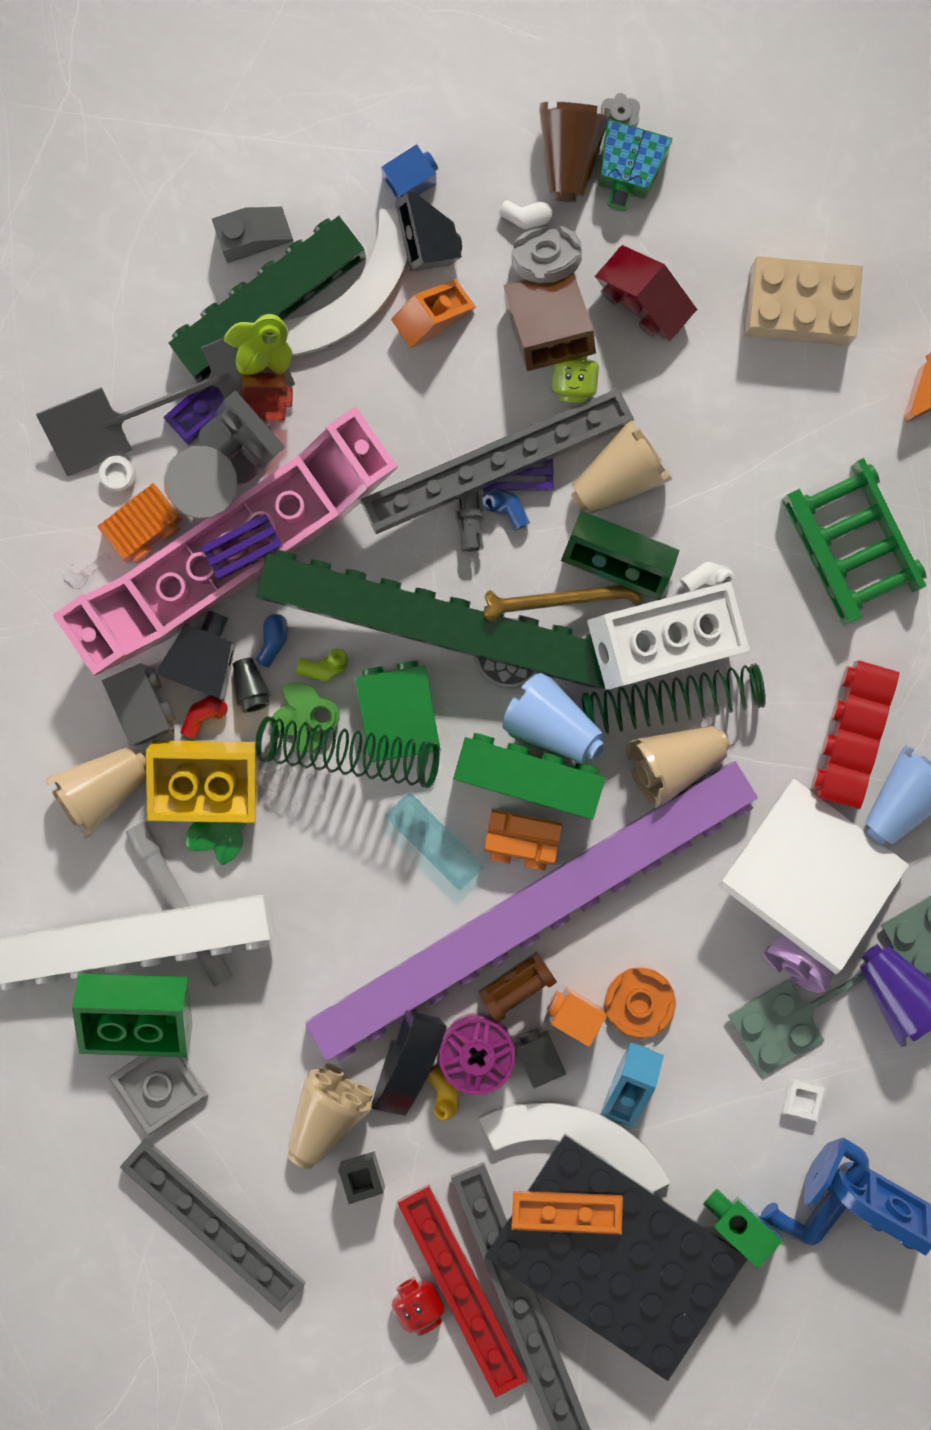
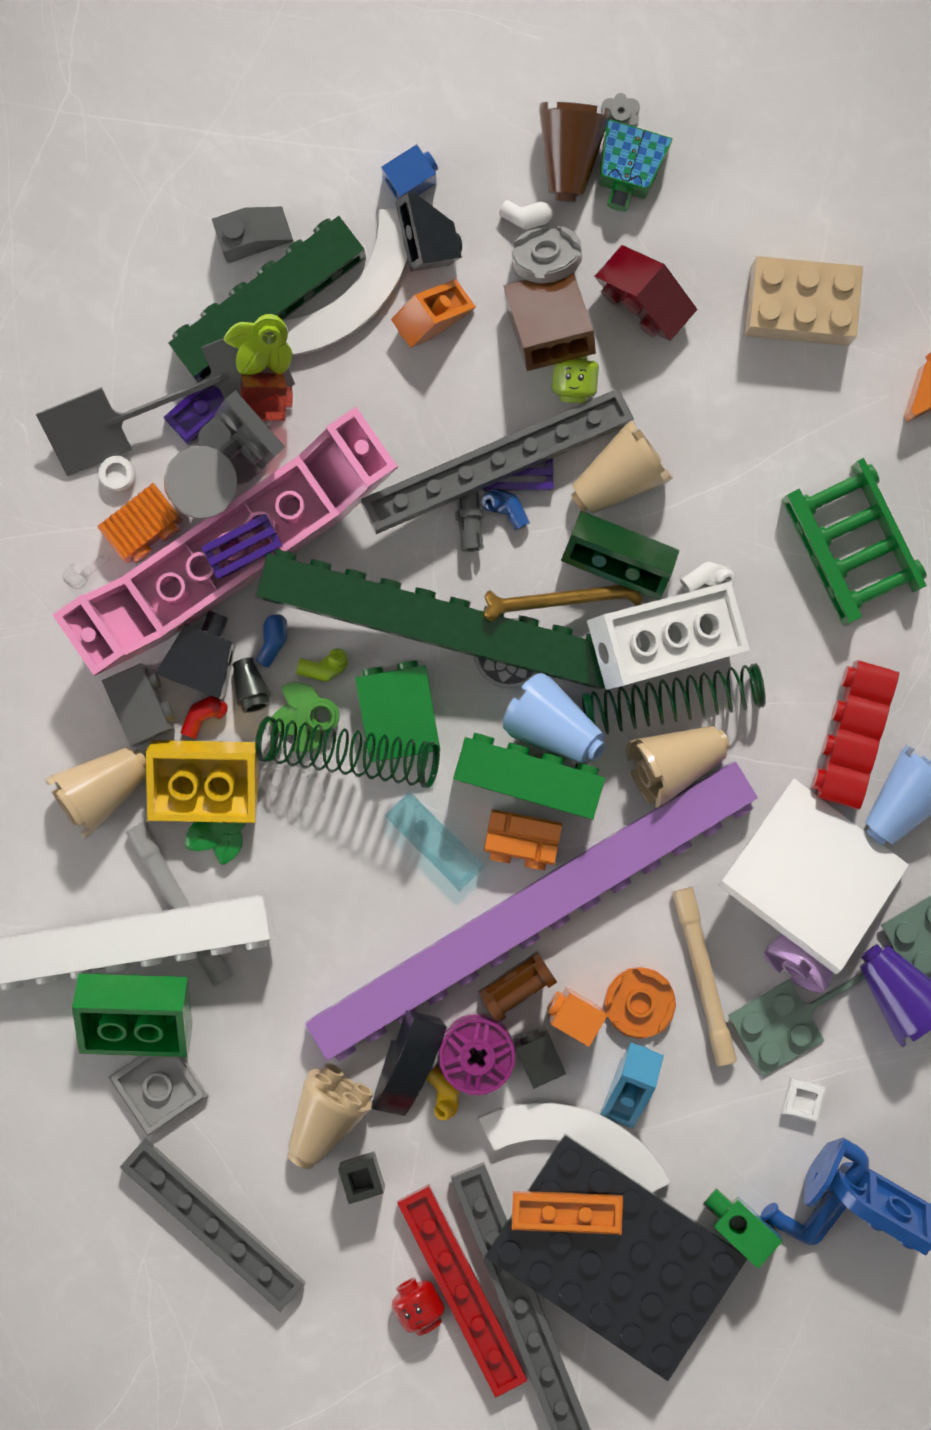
none -> tan piece [672,887,737,1066]

